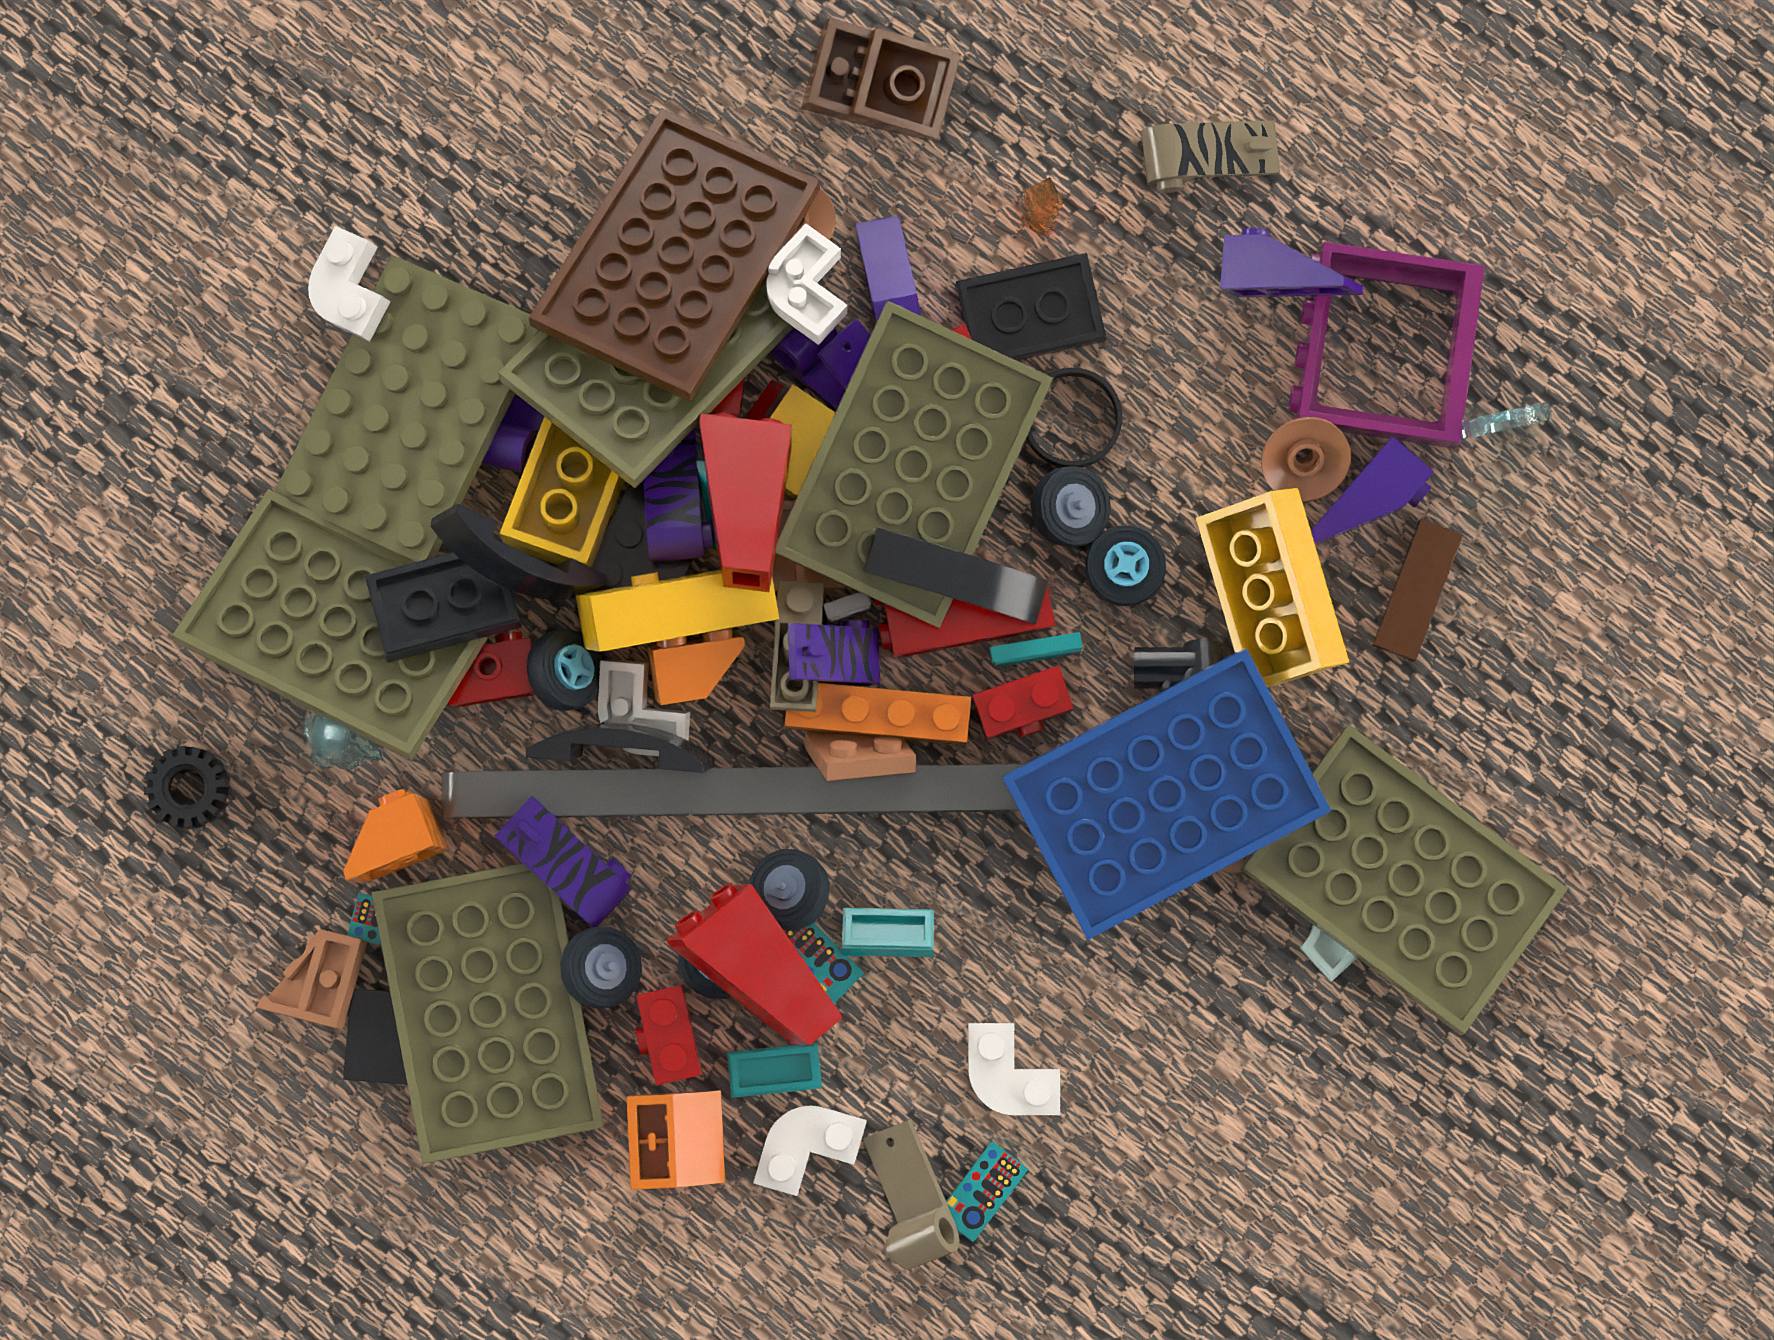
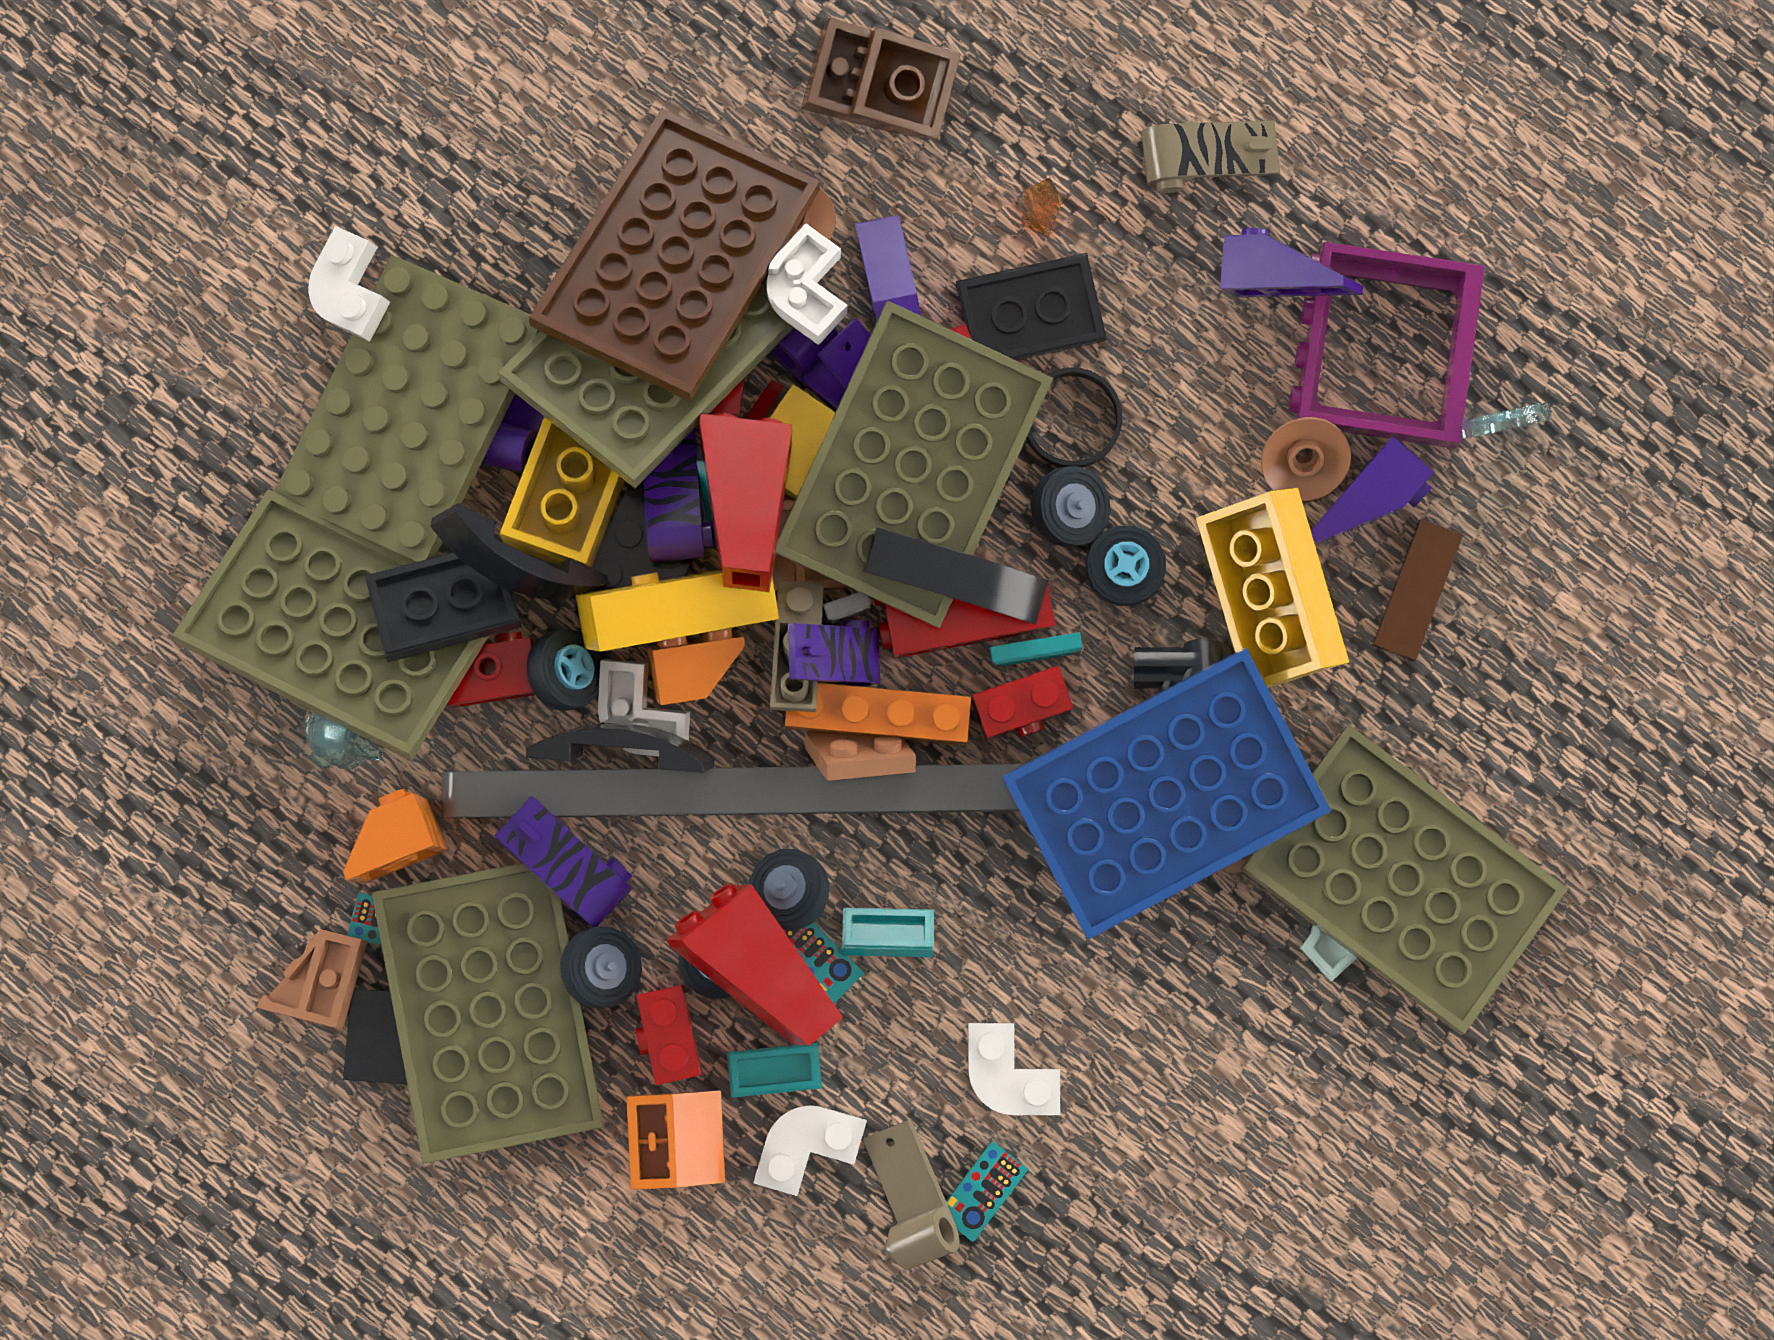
black tyre [143,746,231,829] -> none

